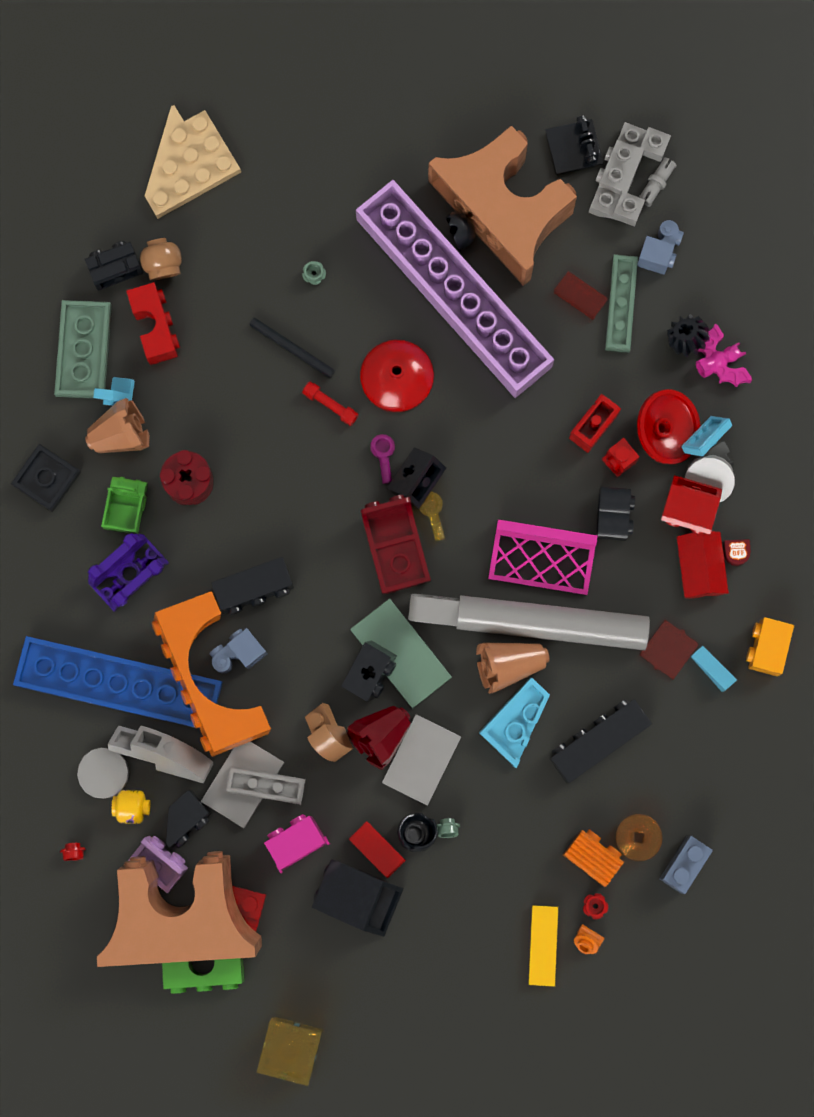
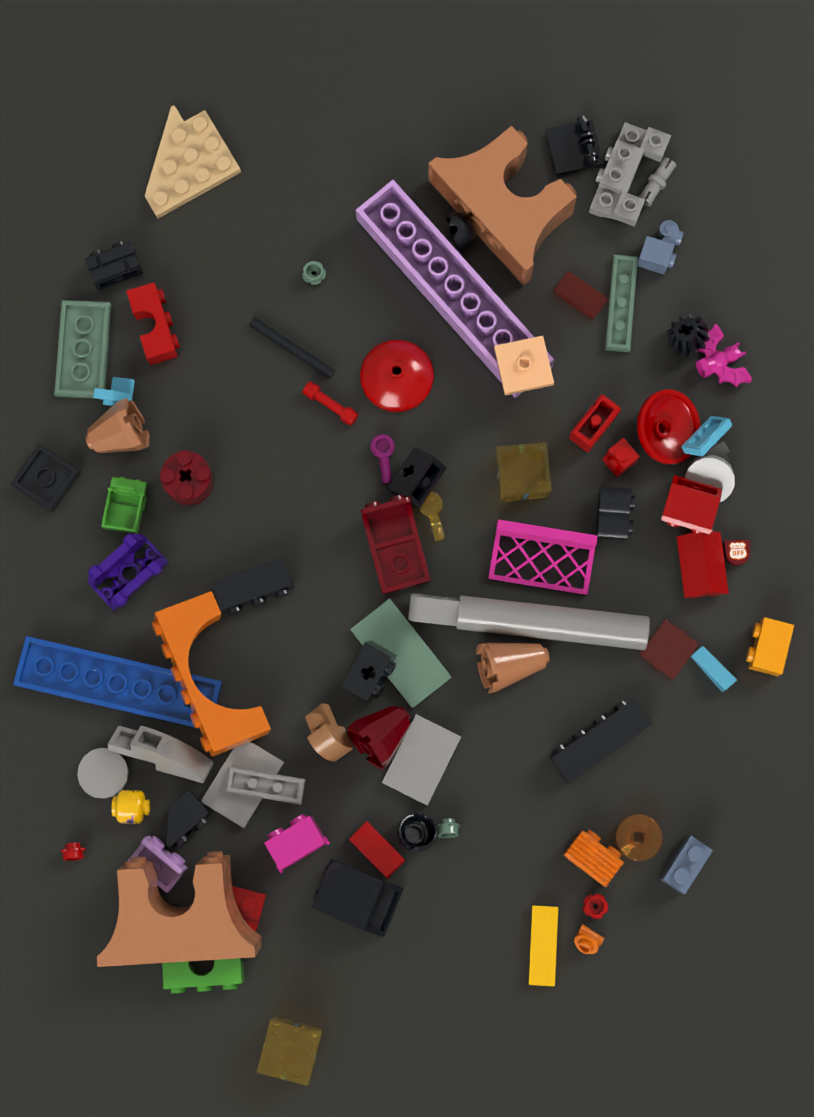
medium nougat piece [140,238,182,281] -> none
sand blue brick [209,628,267,674] -> none
medium azure wing [479,677,550,768] -> none
none -> light nougat plate [494,336,554,395]
none -> clear yellow container [495,442,552,502]

